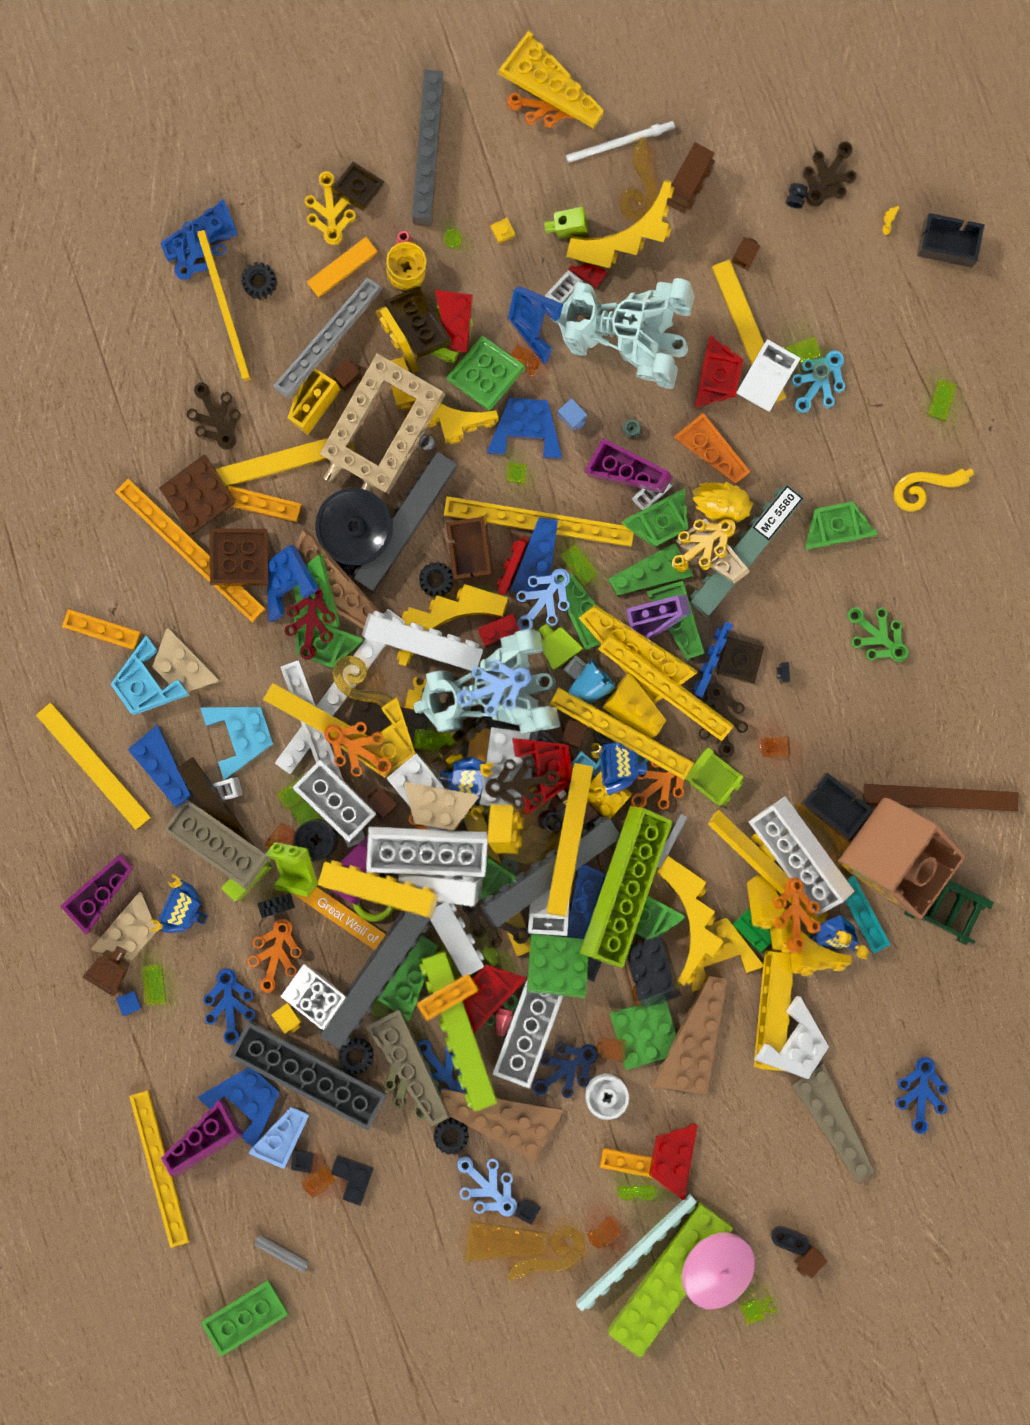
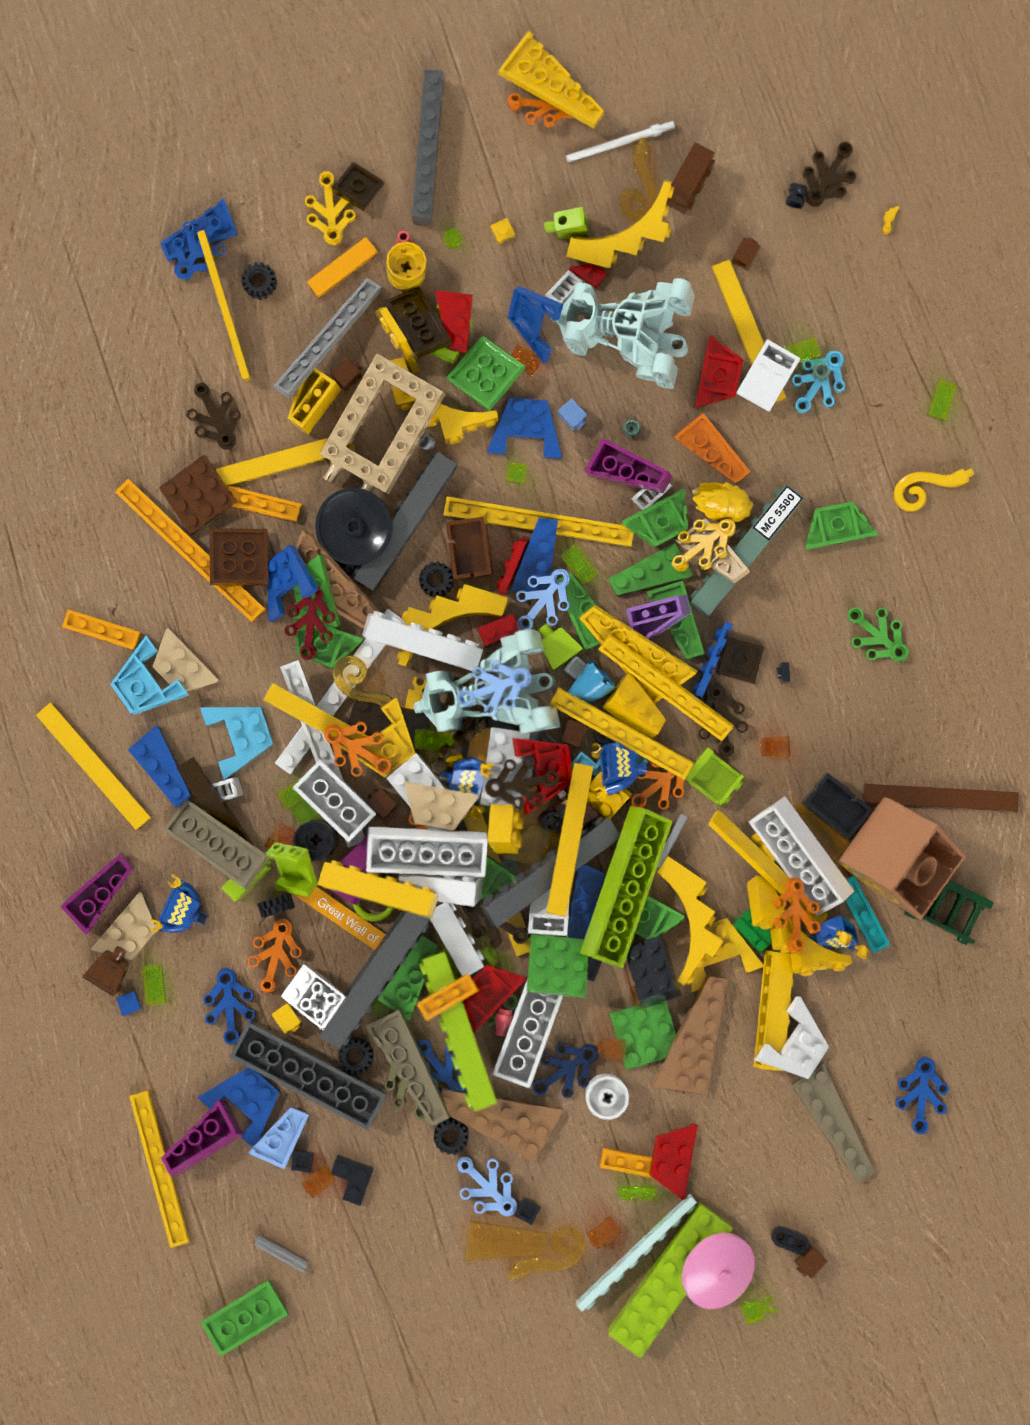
black piece [917,213,985,268] -> none

